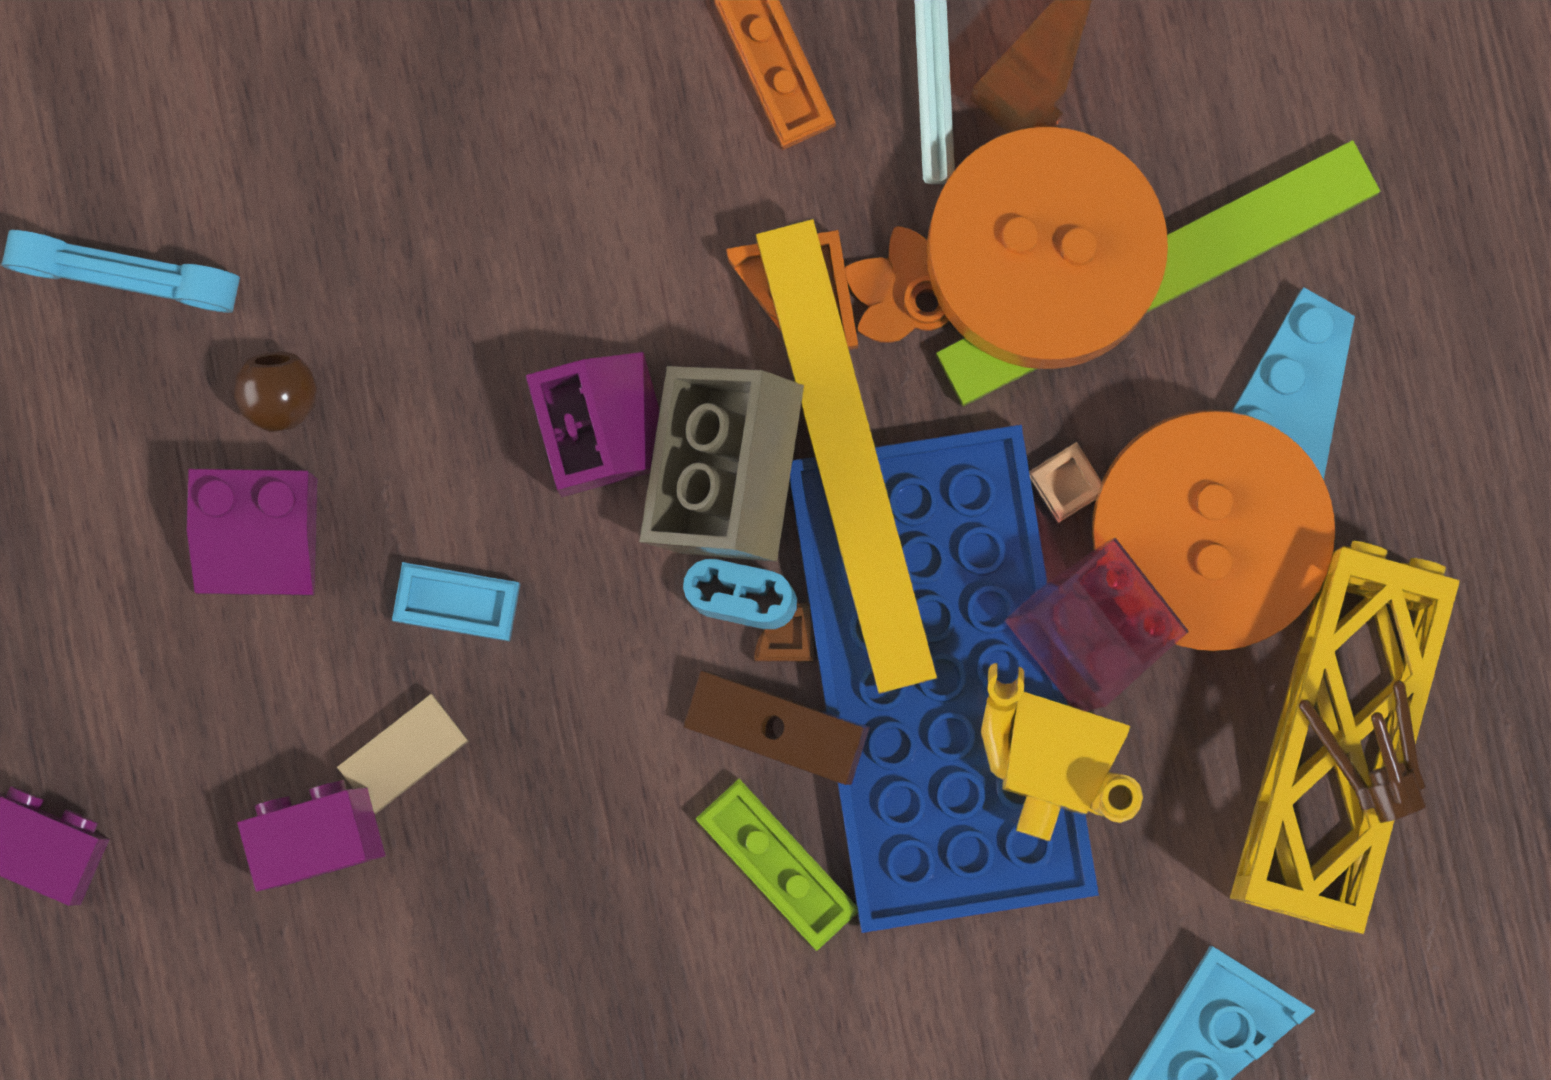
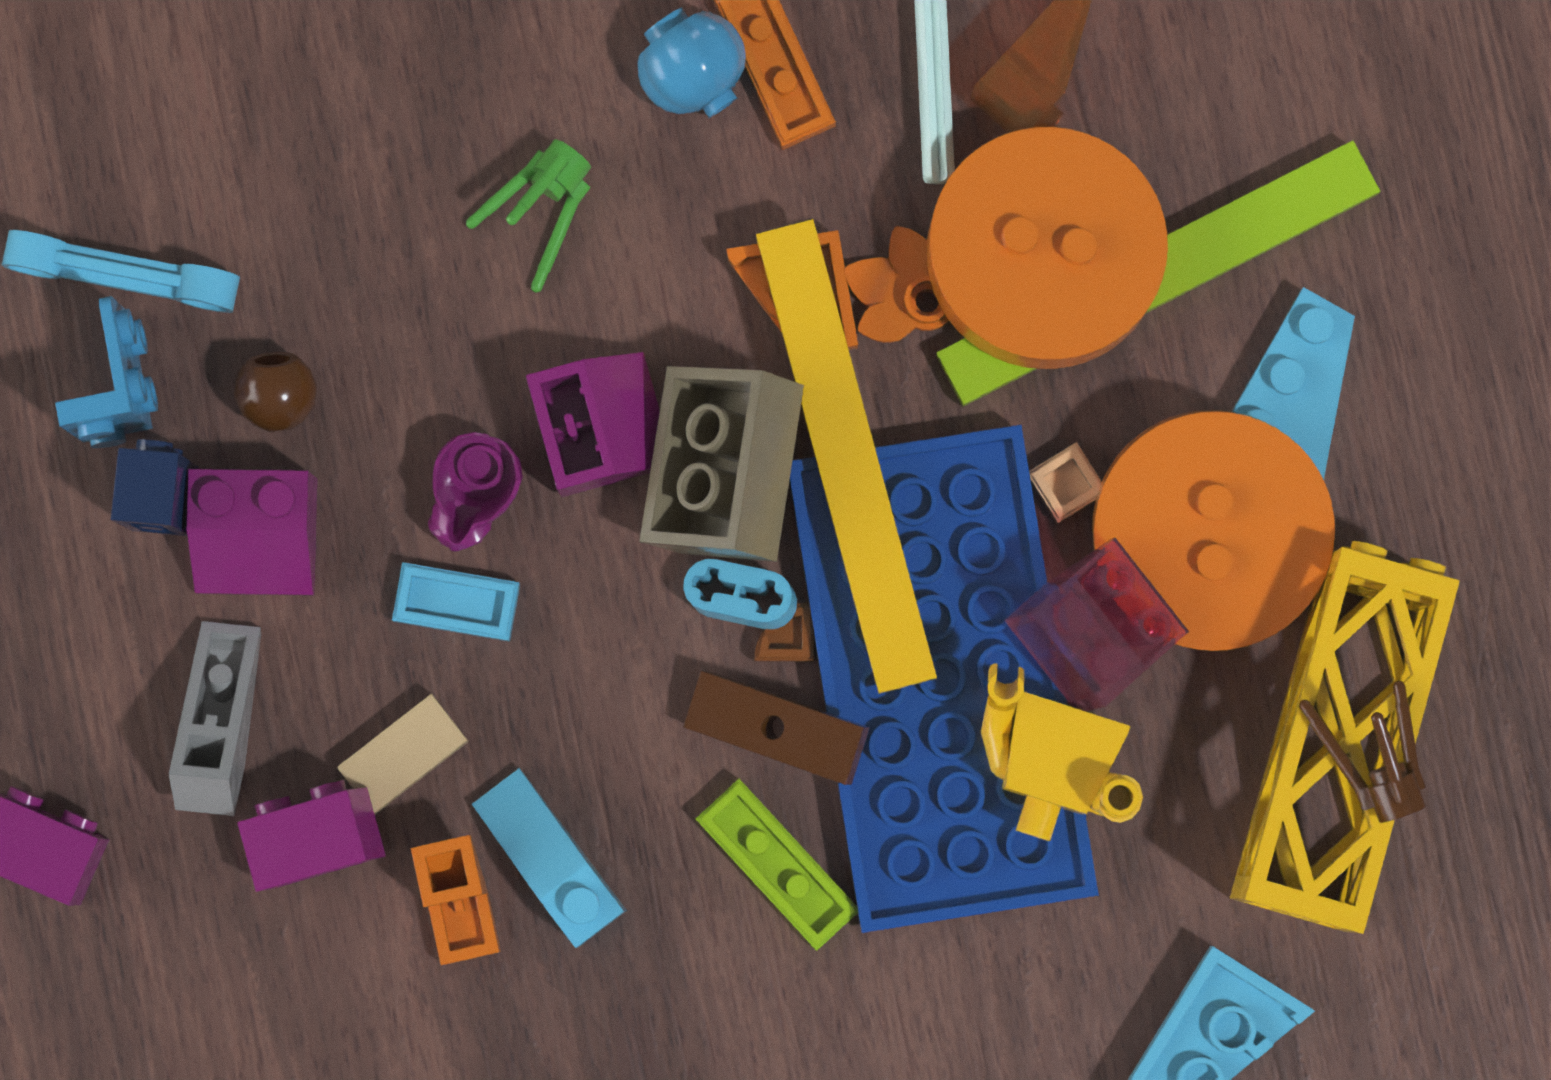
none -> dark azure bracket [55,296,158,448]
none -> dark blue brick [110,439,199,536]
none -> light grey slope [169,621,261,816]
none -> orange slope [411,835,501,965]
none -> magenta hair [428,432,523,552]
none -> bright green plant [466,139,591,293]
none -> medium azure slope [472,768,627,948]
none -> dark azure plant [638,7,746,118]

